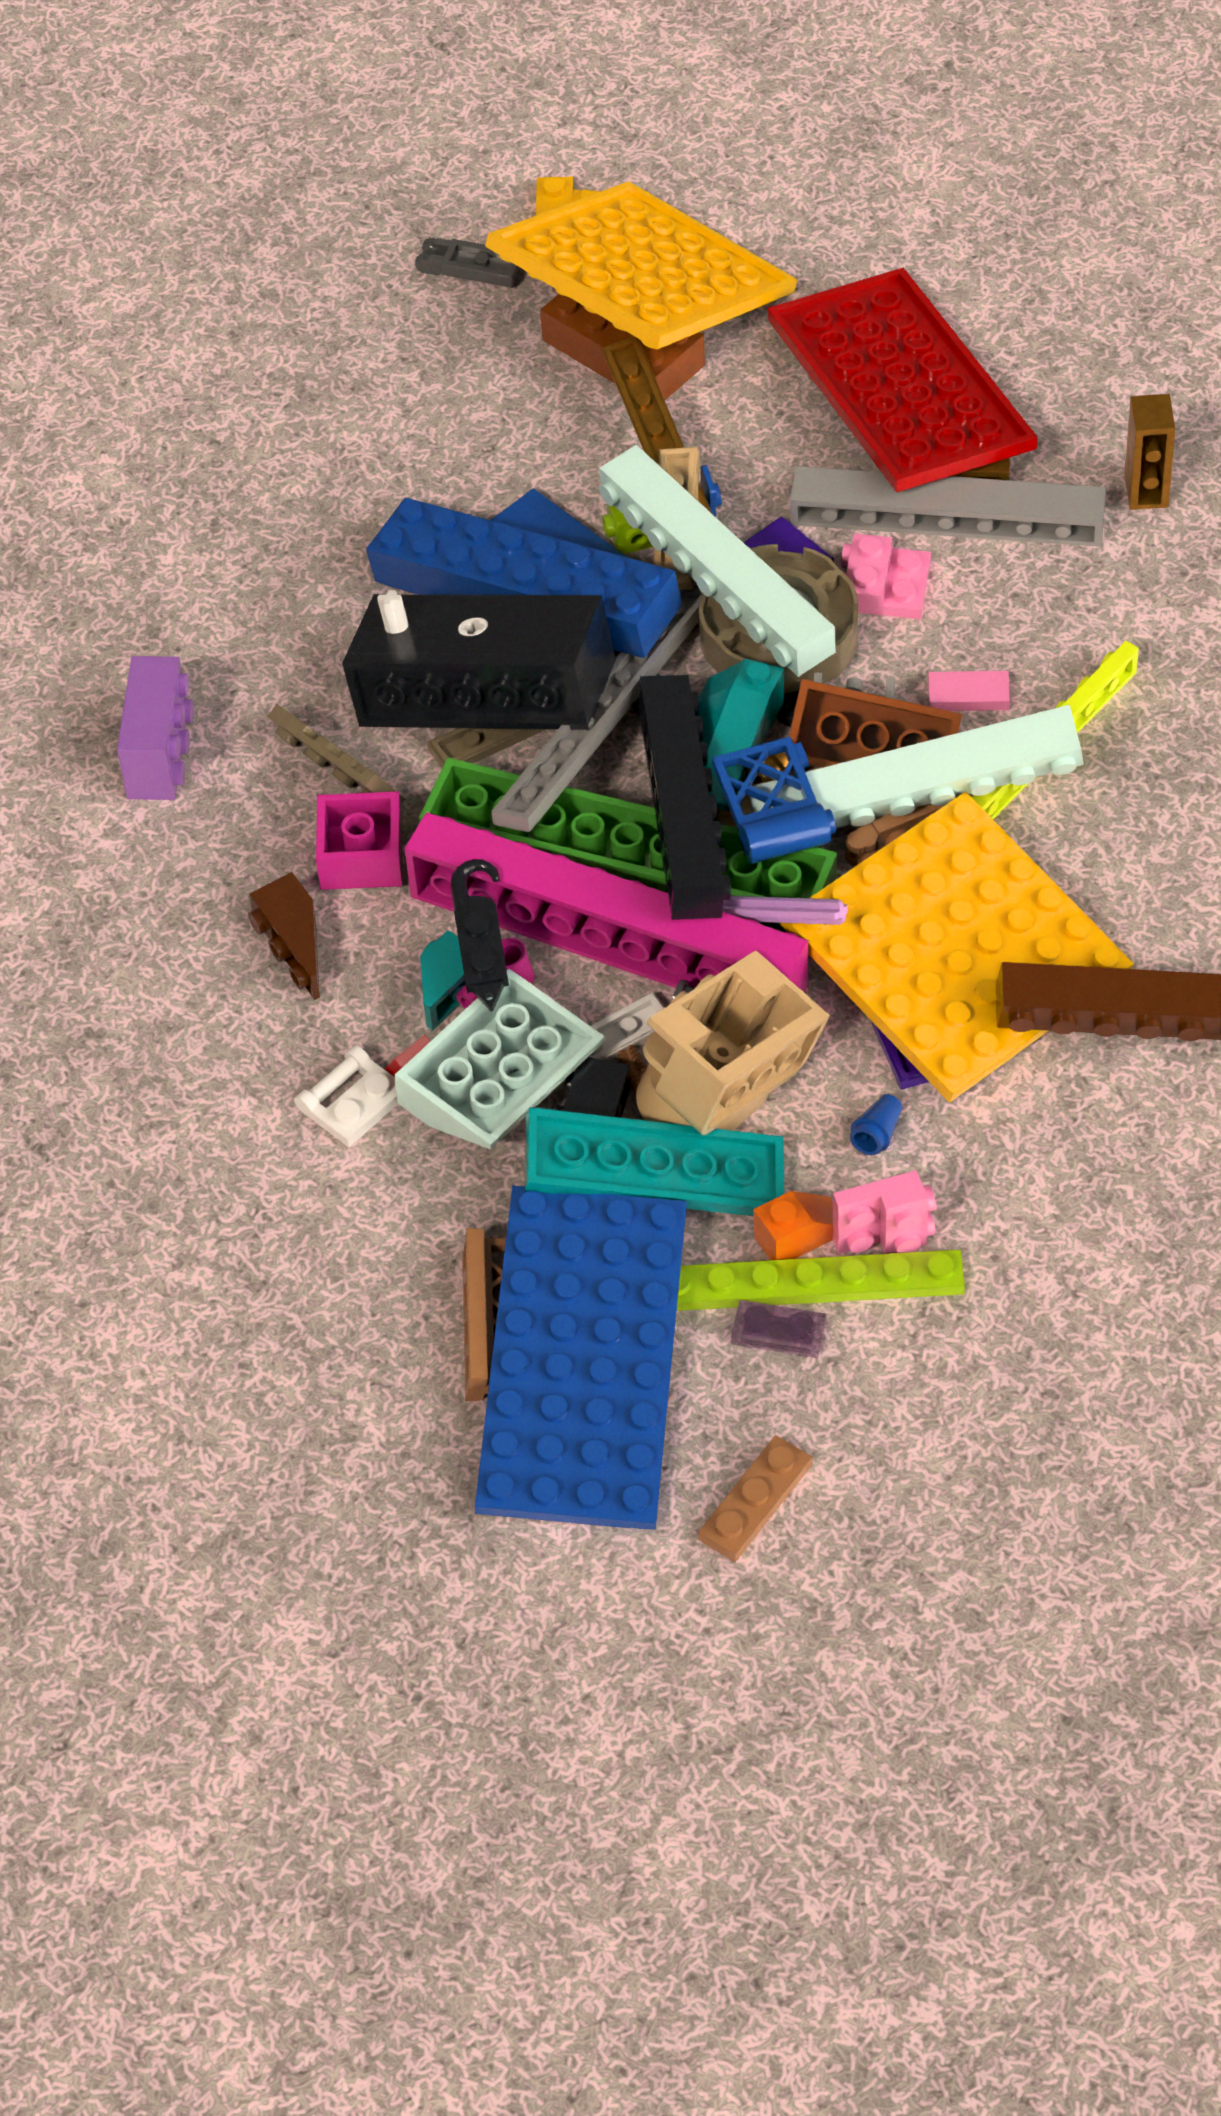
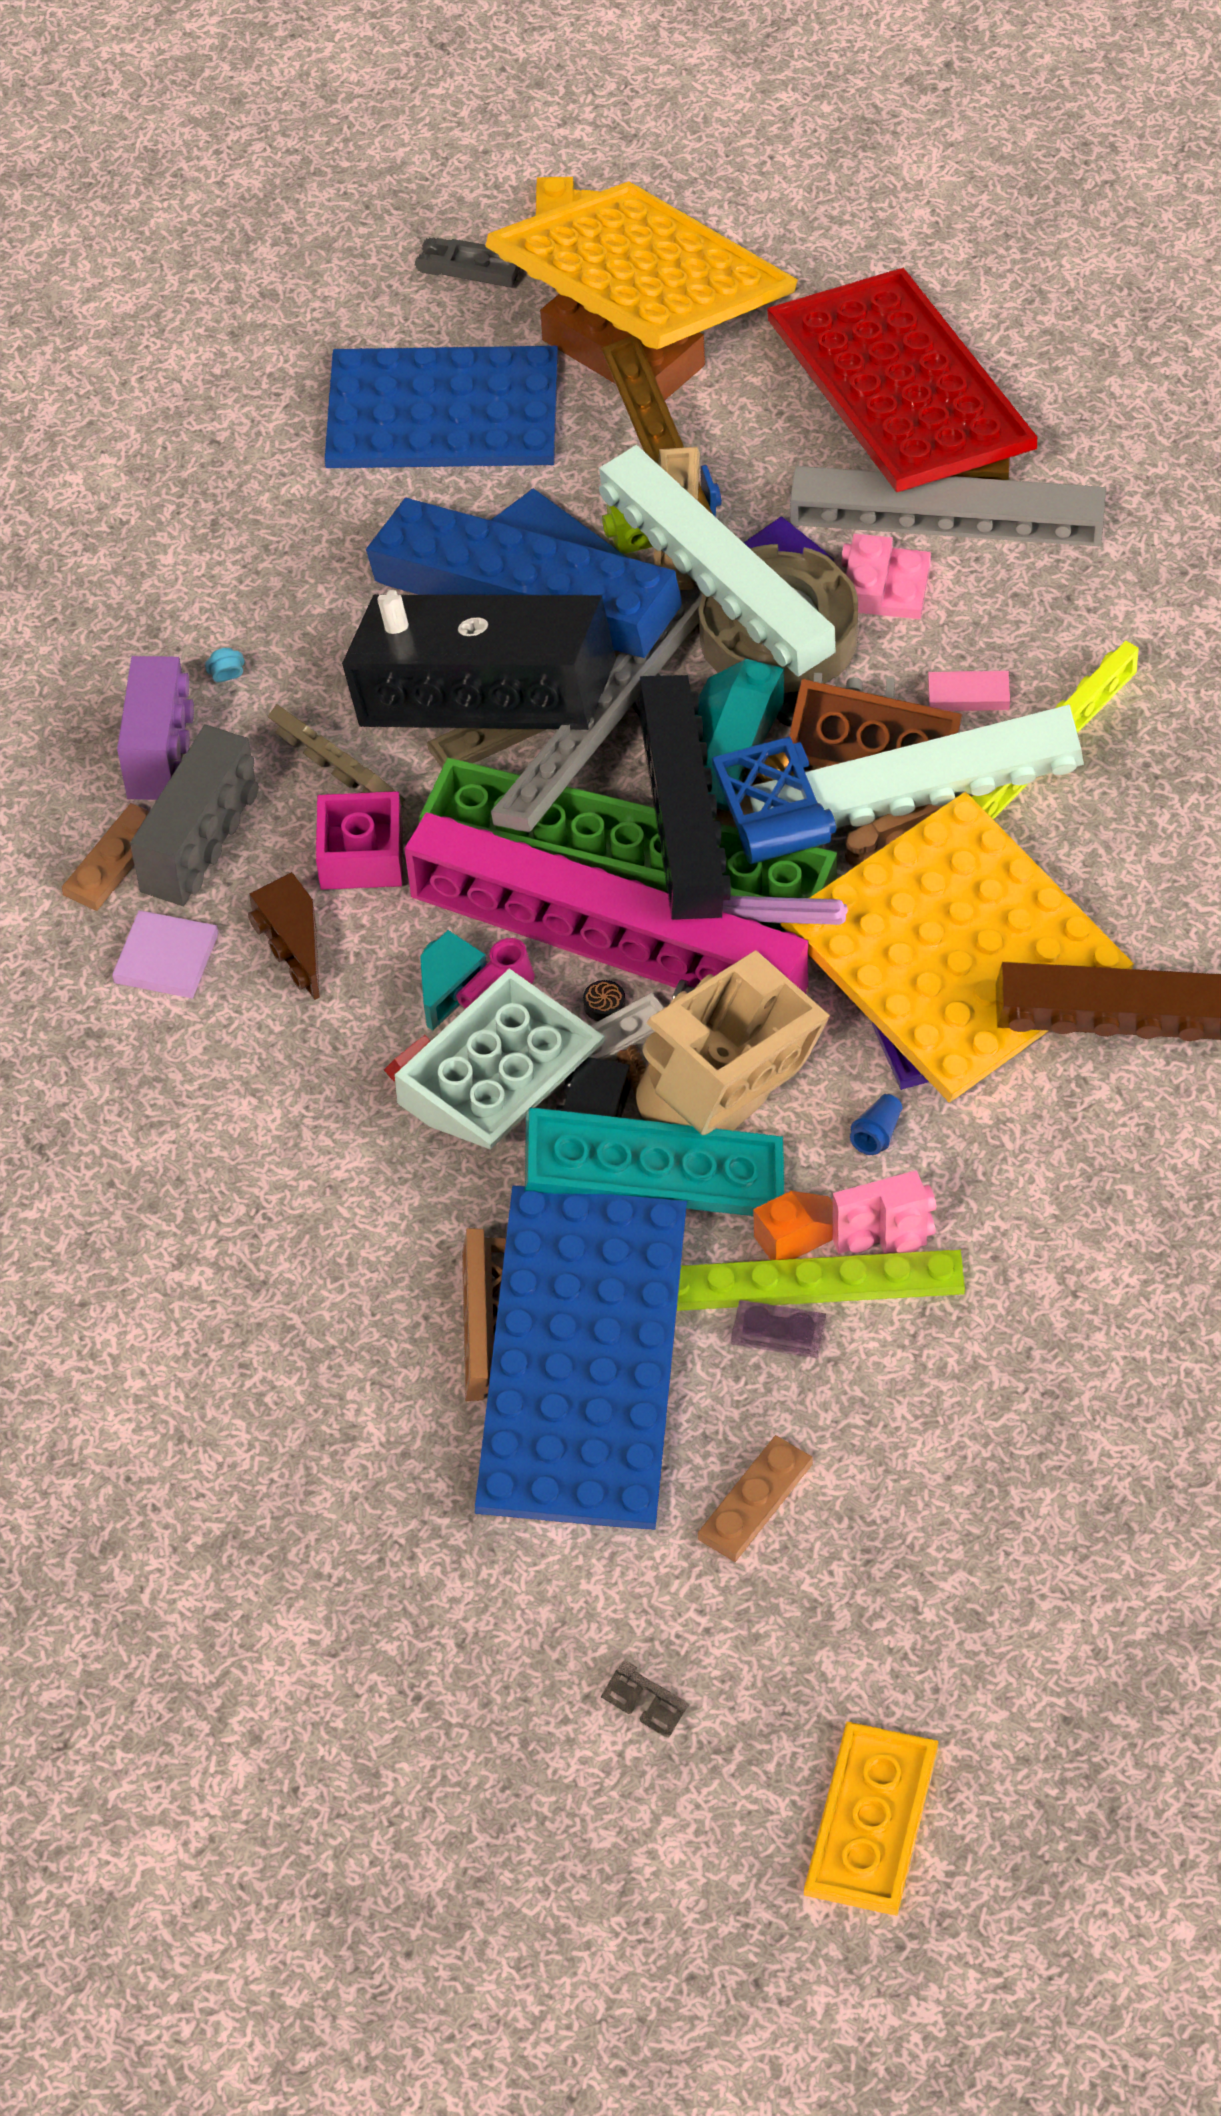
white plate [294,1045,398,1147] -> none
black plate [450,859,509,1012] -> none
pearl gold brick [1124,394,1175,510] -> none
none -> medium nougat plate [62,803,150,911]
none -> lavender tile [112,910,218,999]
none -> dark grey brick [130,724,259,907]
none -> medium azure plate [205,648,245,682]
none -> blue plate [324,346,558,468]
none -> tile [583,980,626,1021]
none -> clear smoke piece [601,1660,690,1738]
none -> yellow tile [804,1721,938,1916]

